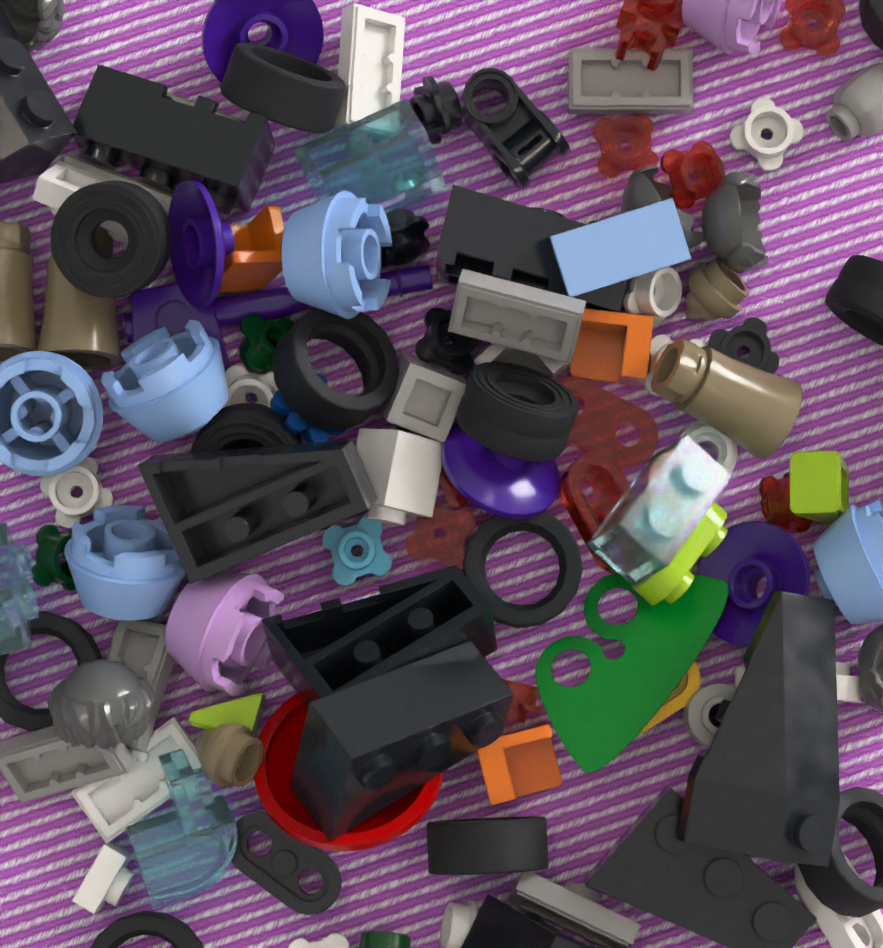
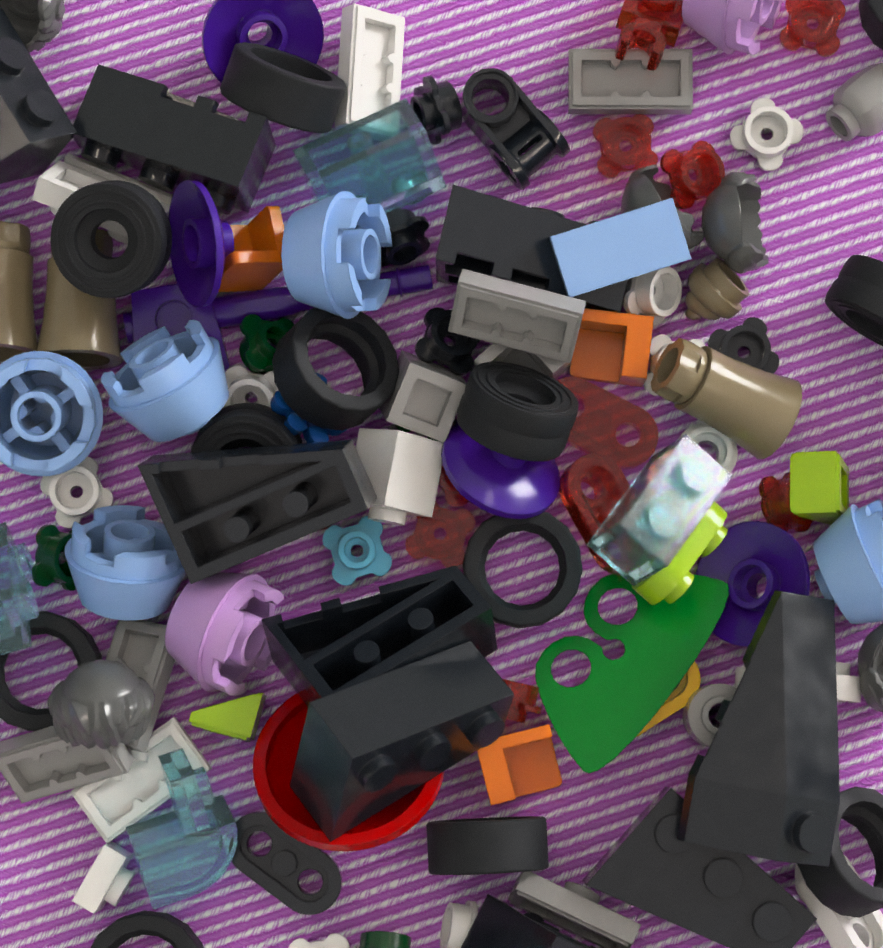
dark tan plate [195,723,263,787] -> none

